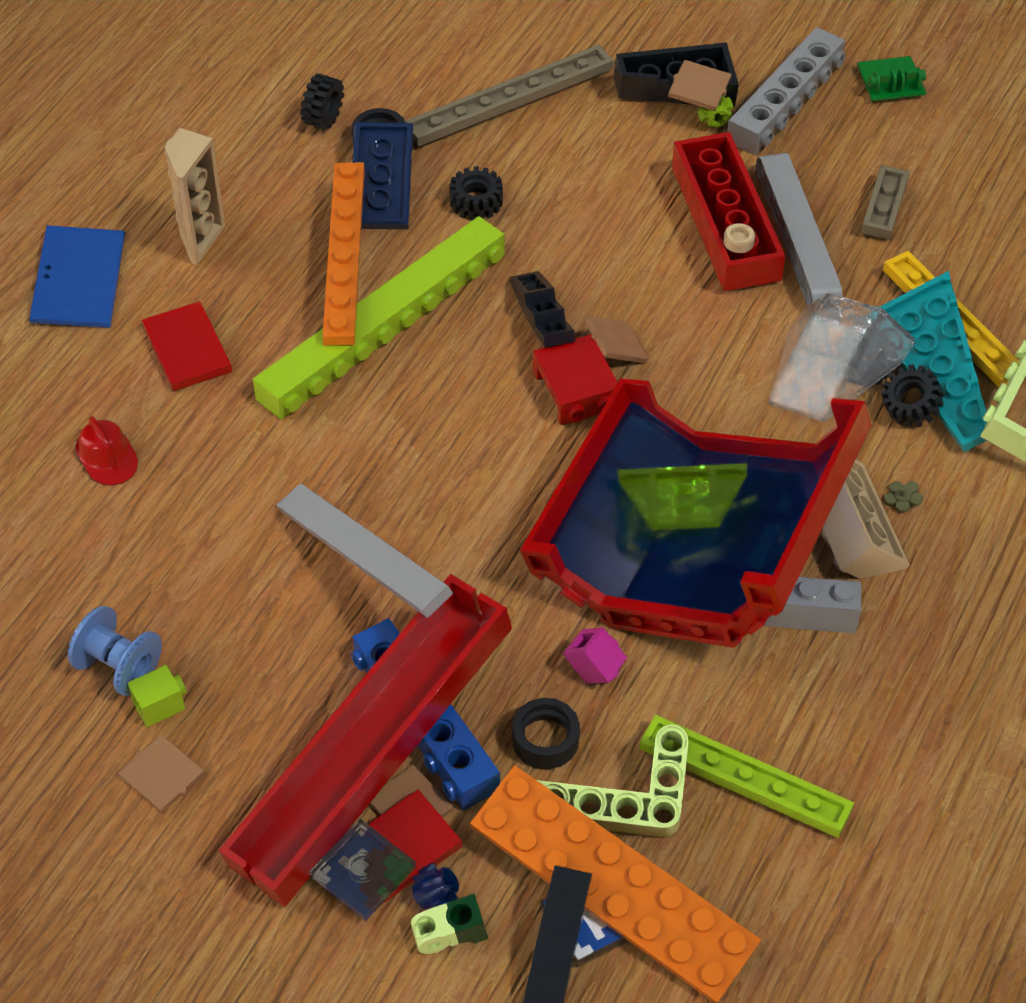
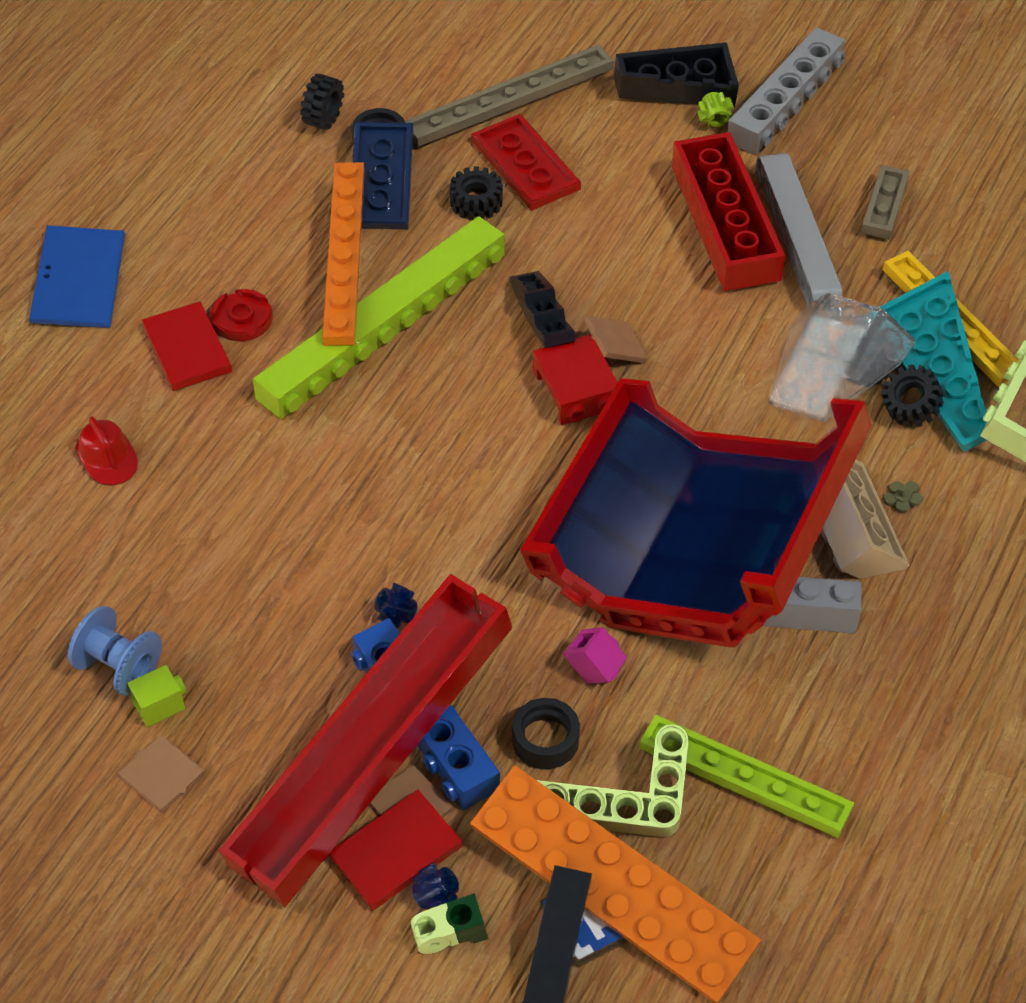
tan slope [164,128,225,265] -> none
light grey tile [277,483,453,618] -> none
clear smoke tile [309,819,416,921] -> none
clear neon green wing [617,463,747,530] -> none
medium nougat piece [668,60,732,111] -> none
tan tile [724,223,755,253] -> none
green hinge [857,56,926,101] -> none
none -> red tile [210,289,273,342]
none -> clear blue gear [374,583,417,629]
none -> red tile [471,114,581,211]

